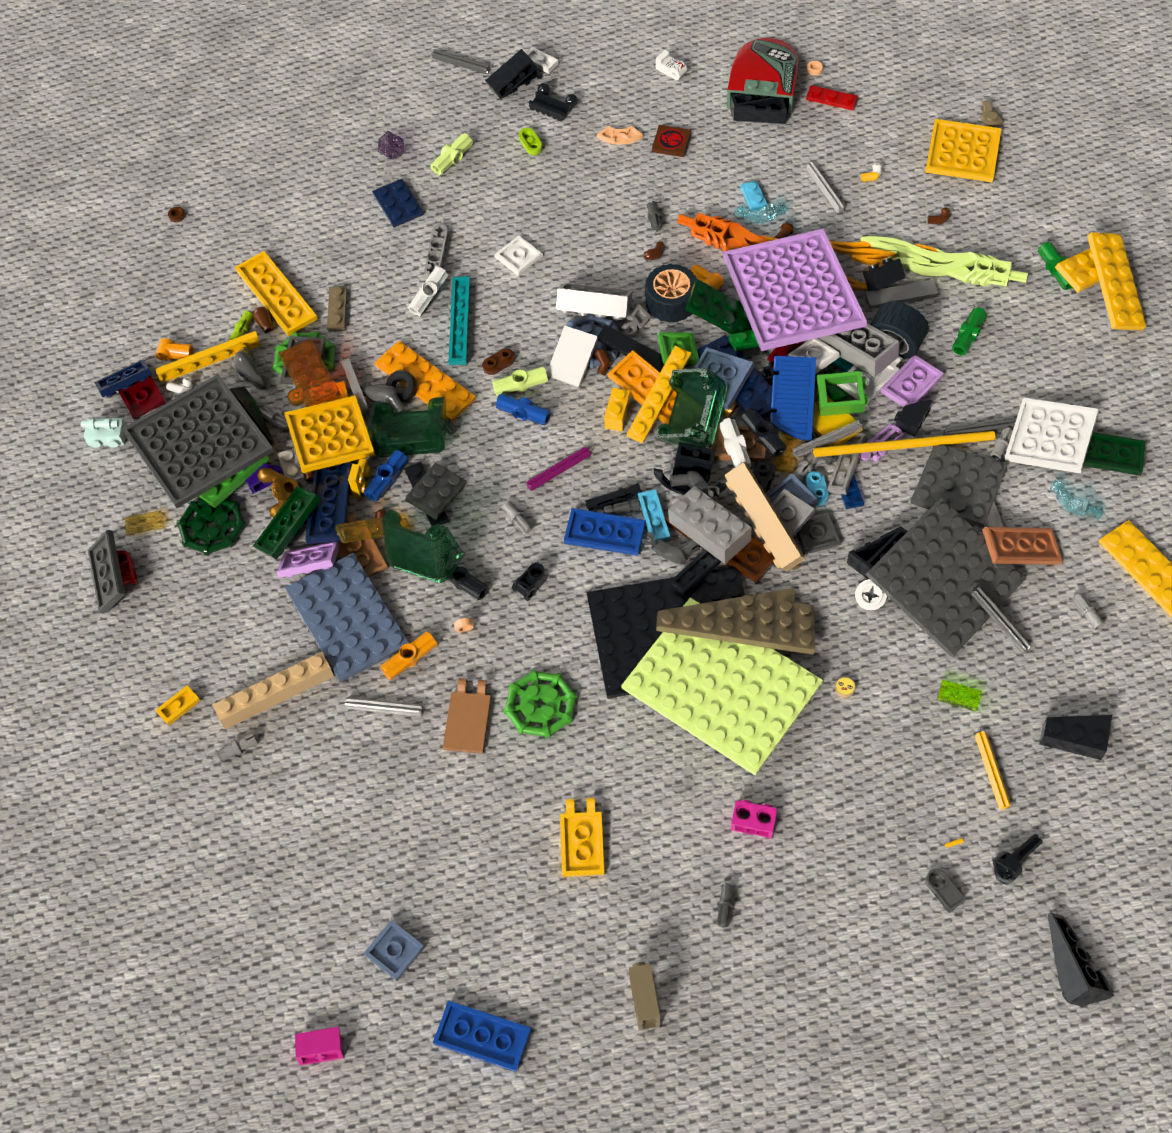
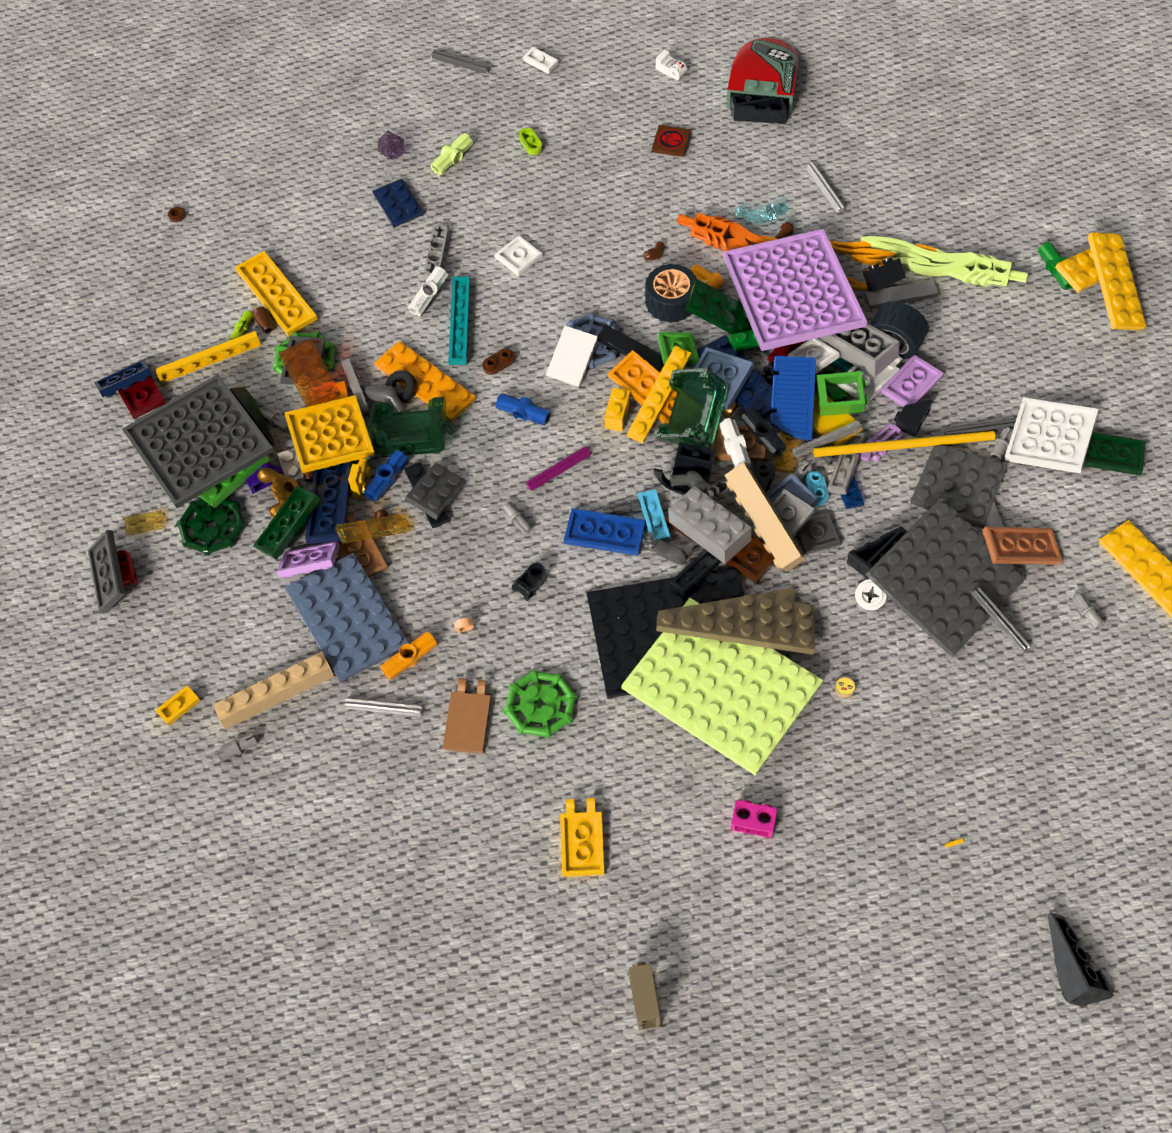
light aqua brick [81,418,126,448] -> none
light orange piece [155,338,194,361] -> none
white arm [166,378,193,394] -> none
dark grey head [231,347,267,389] -> none
pearl gold tile [287,388,306,406] -> none
dark pink hinge [295,1027,344,1066] -> none
dark tan plate [327,286,347,331] -> none
sand blue plate [363,920,425,982] -> none
clear green windscreen [382,509,464,583] -> none
blue plate [433,1000,532,1073] -> none
black piece [434,557,489,601] -> none
black wedge [485,49,542,100] -> none
yellowish green piece [492,367,548,396] -> none
black gear [529,83,578,122] -> none
brick [556,283,632,320] -> none
black pin [585,483,642,511] -> none
reddish brown arm [594,349,611,376] -> none
light nougat tile [597,126,643,144] -> none
light grey plate [622,304,651,336] -> none
dark grey axle [647,201,661,232] -> none
dark grey axle [716,883,735,928] -> none
medium azure plate [740,180,768,212] -> none
red plate [806,85,858,111] -> none
light nougat tile [807,61,823,75] -> none
yellow arm [861,163,883,182] -> none
yellow plate [925,119,1002,182] -> none
dark grey piece [925,869,966,913] -> none
reddish brown arm [927,208,951,224] -> none
clear neon green plate [937,679,982,711] -> none
green piece [952,307,987,356] -> none
yellow axle [975,731,1011,809] -> none
dark tan plate [980,100,1003,127] -> none
black piece [992,834,1043,885] -> none
black wedge [1039,715,1112,760] -> none
clear light blue arm [1050,480,1103,519] -> none

